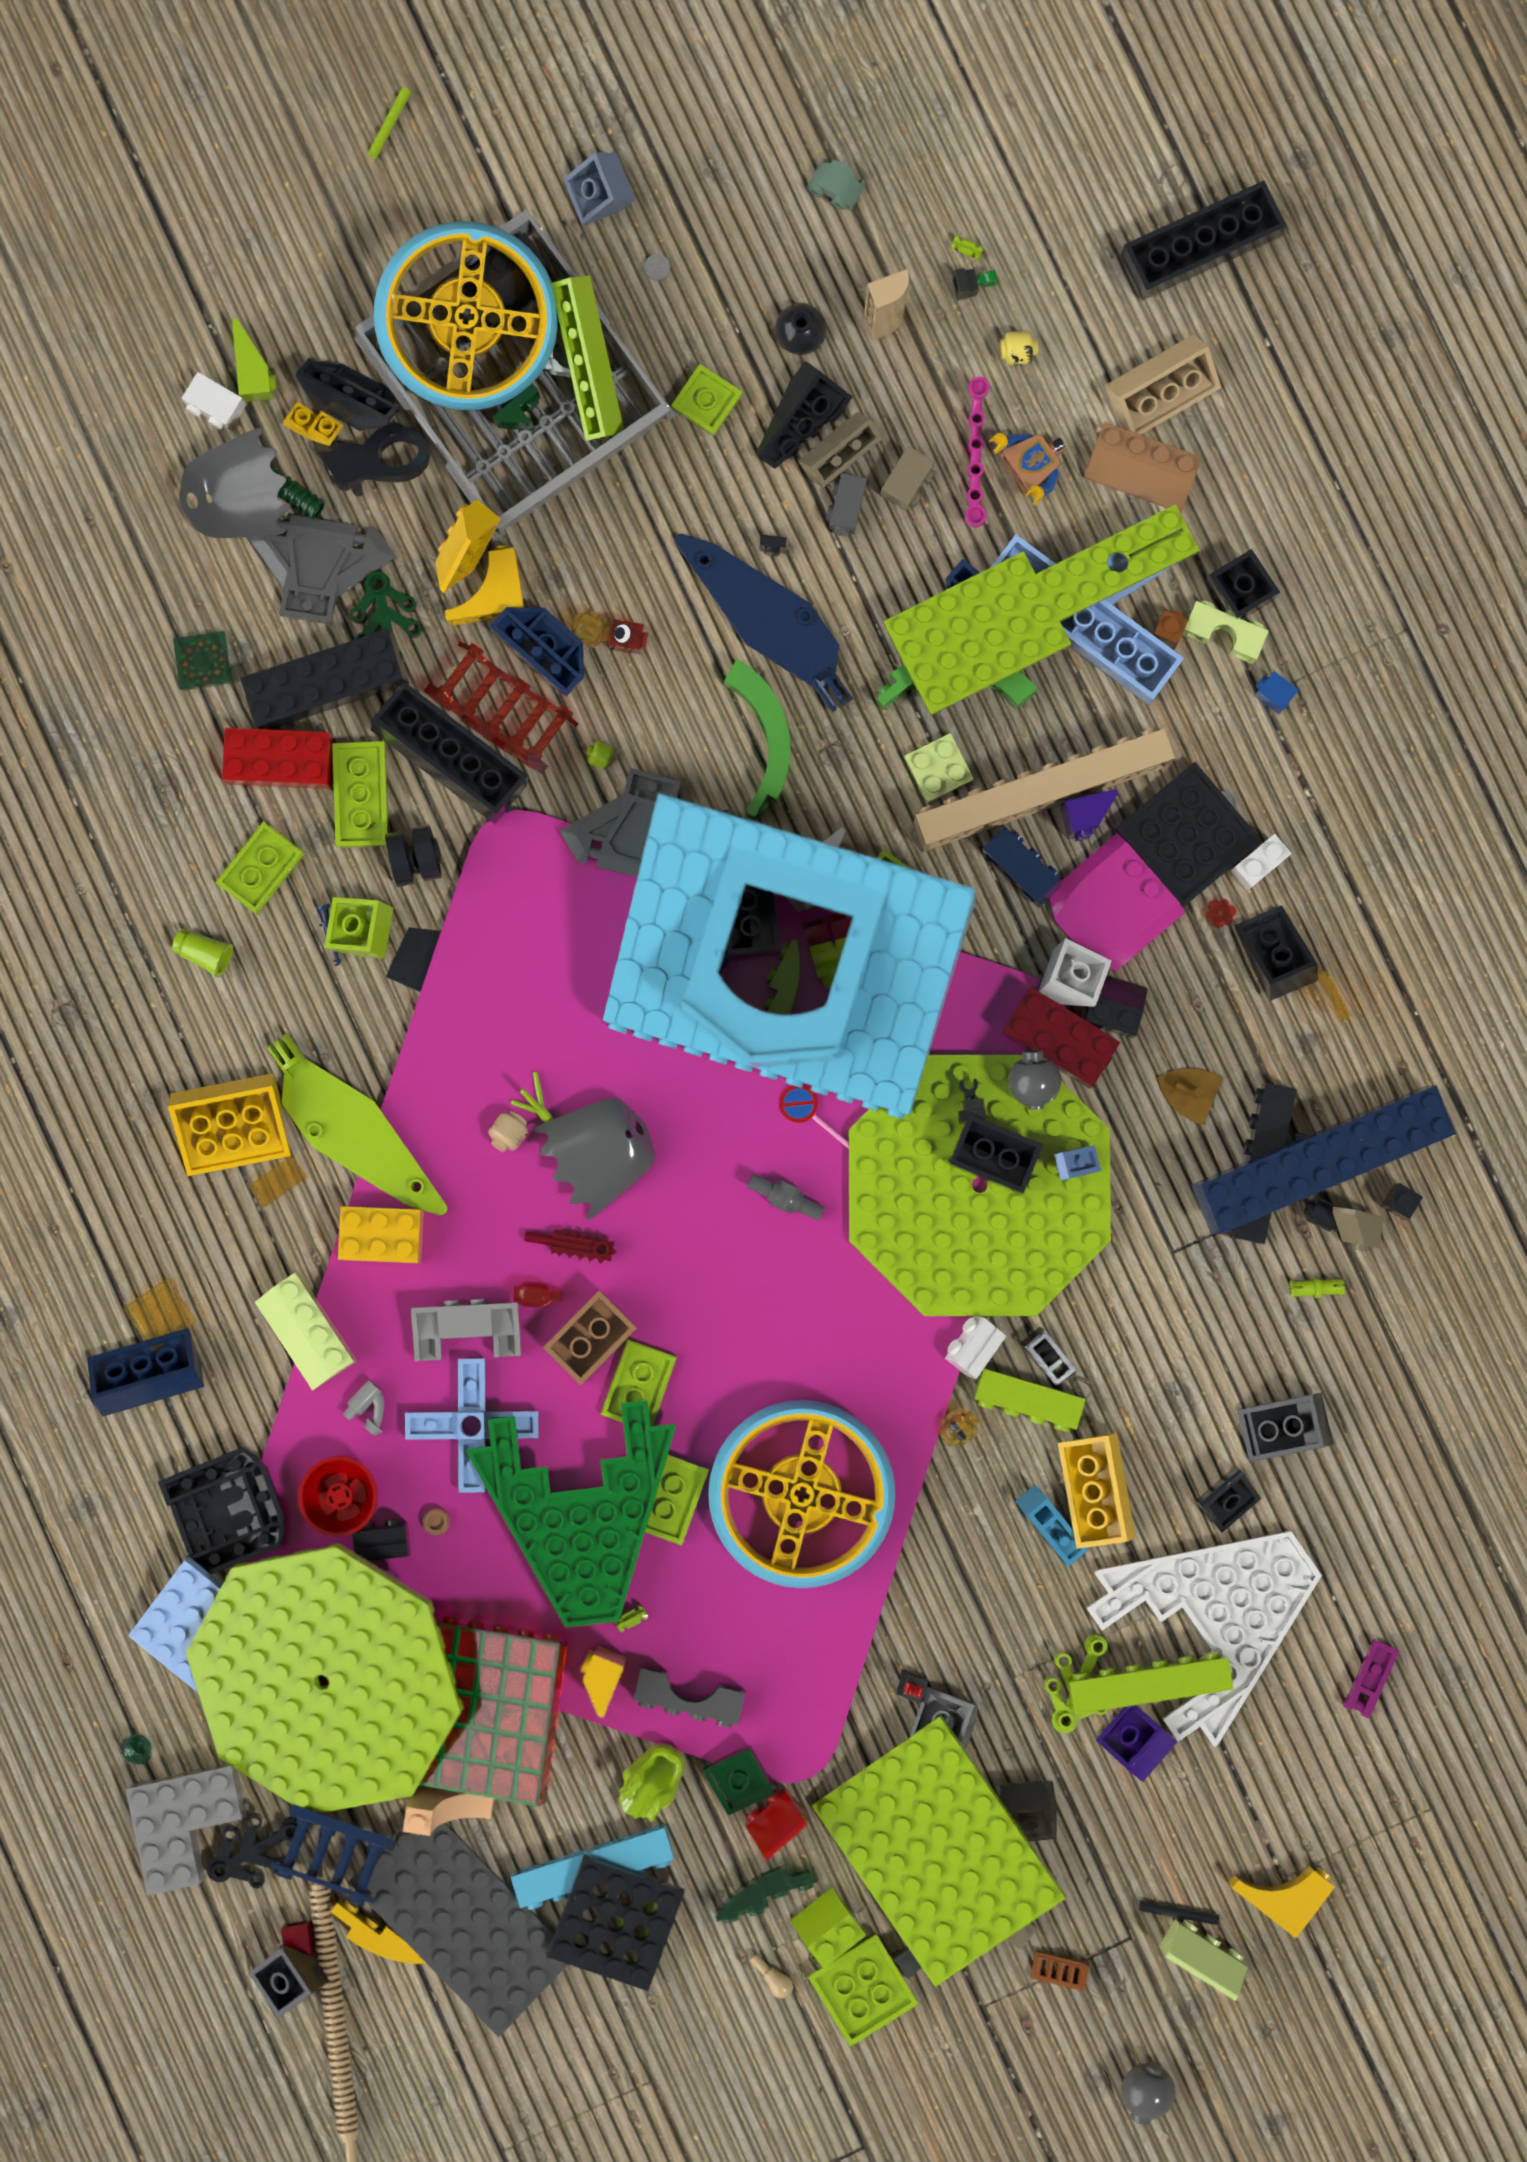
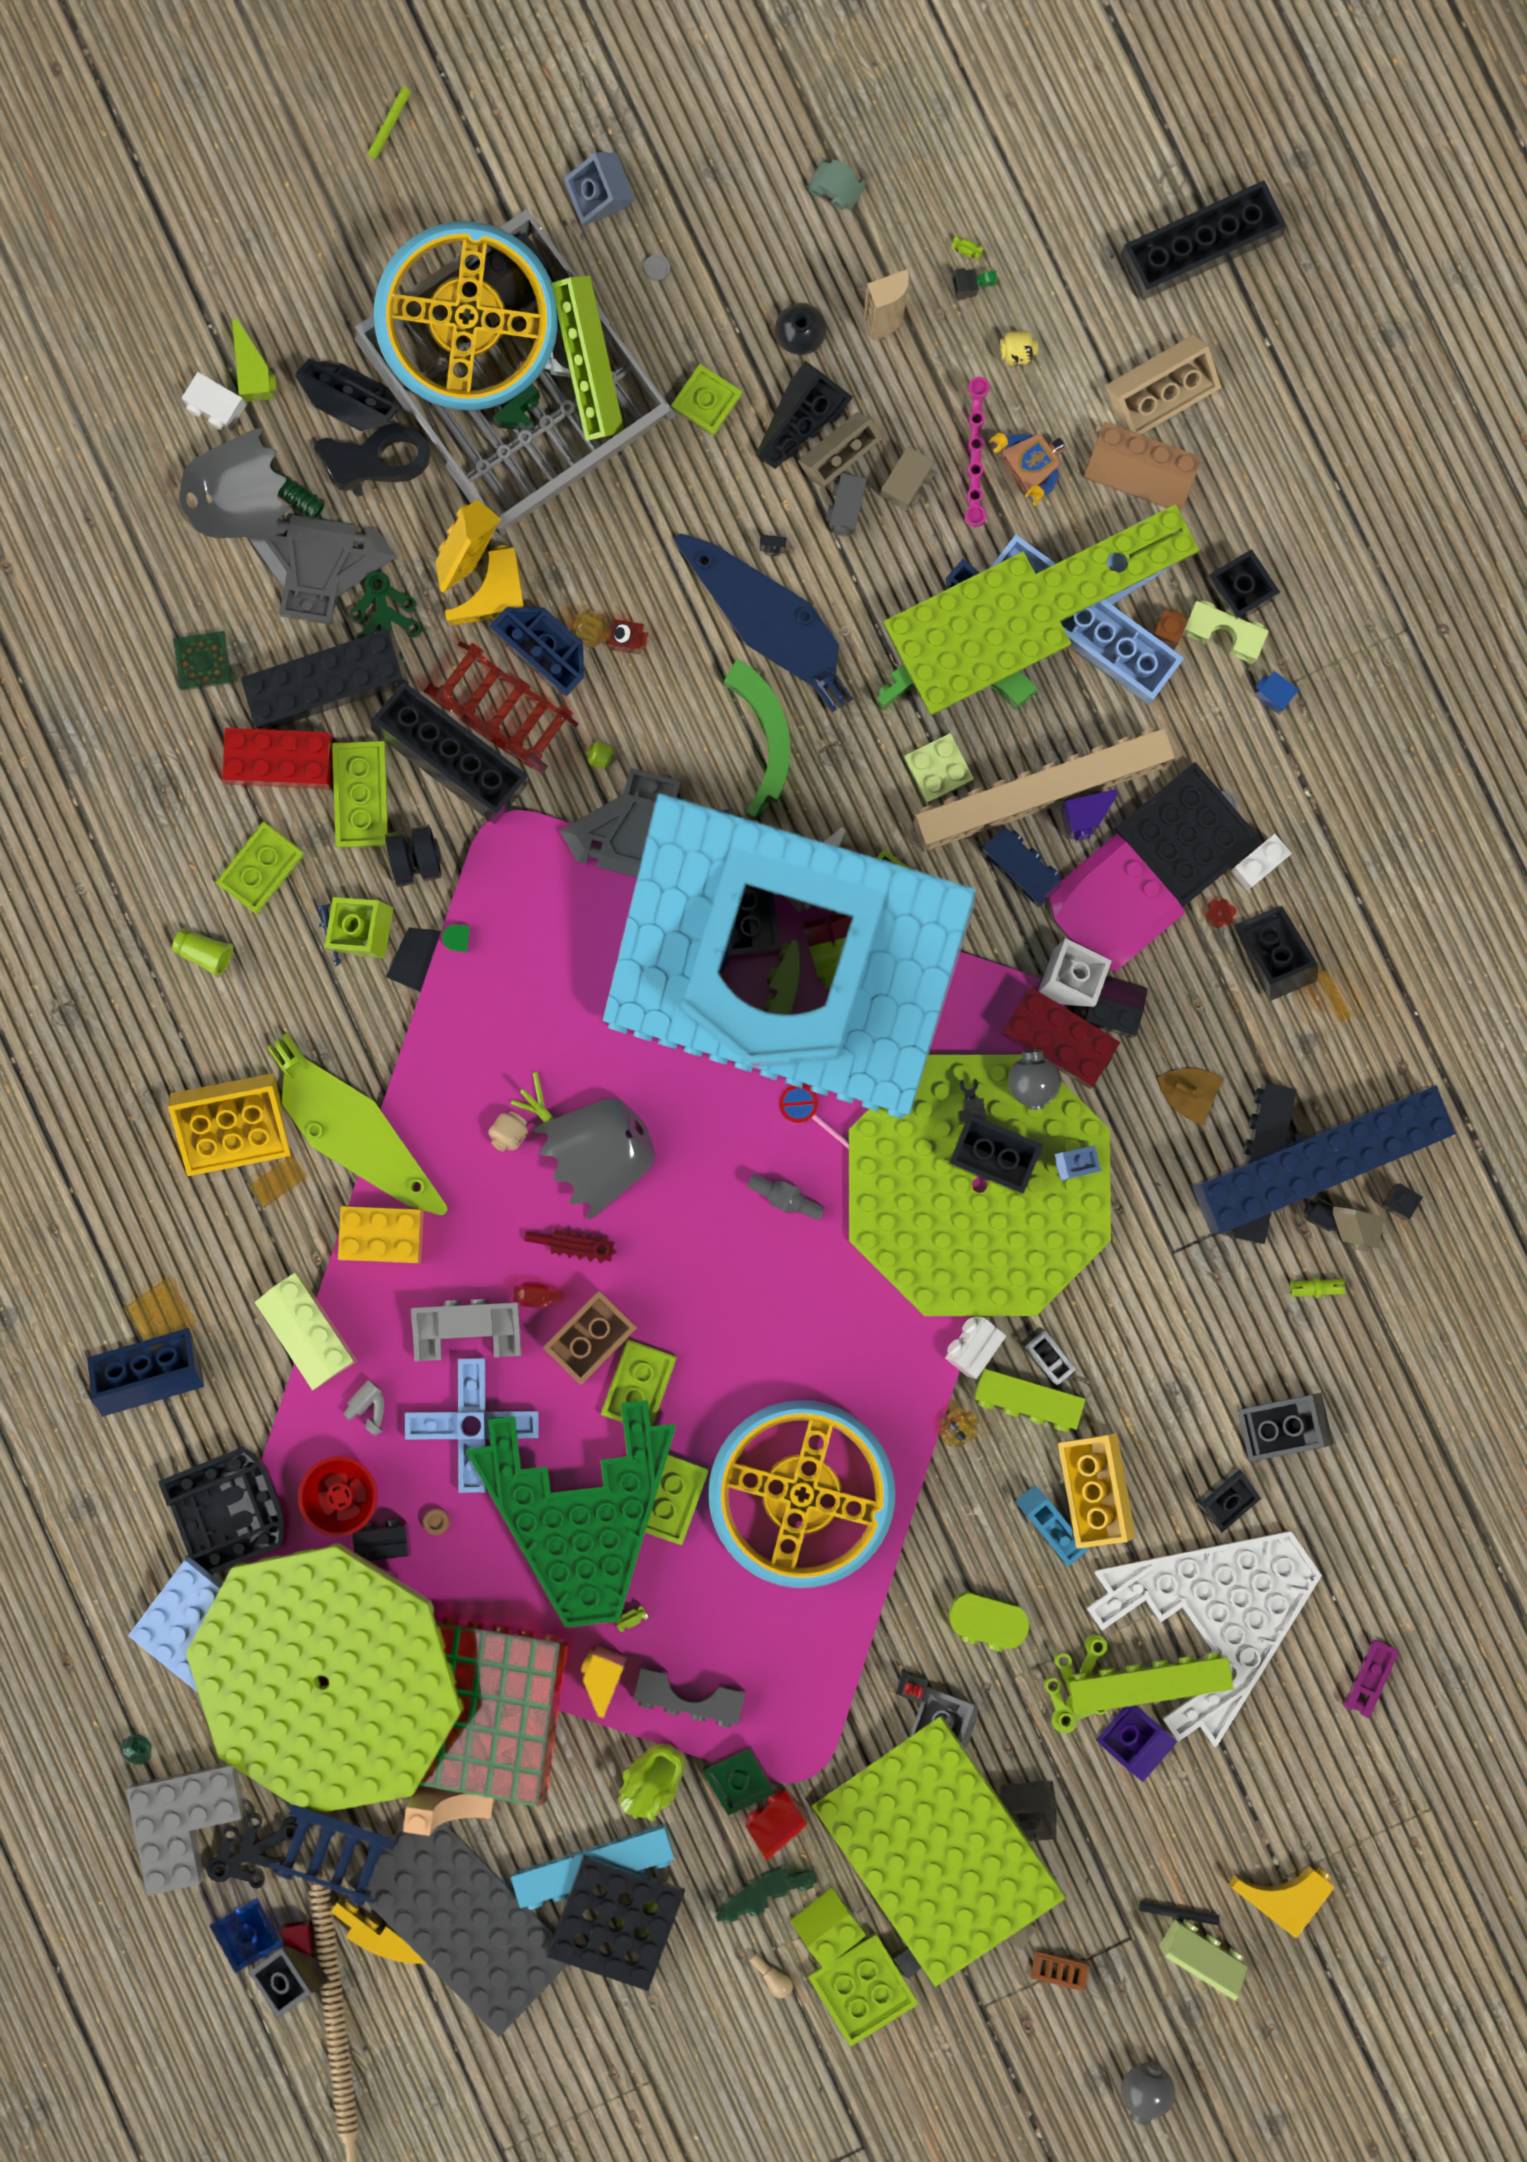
yellow slope [283,401,343,446] -> none
none -> clear blue slope [209,1897,283,1973]
none -> green tile [442,925,470,953]
none -> lime brick [949,1591,1029,1652]

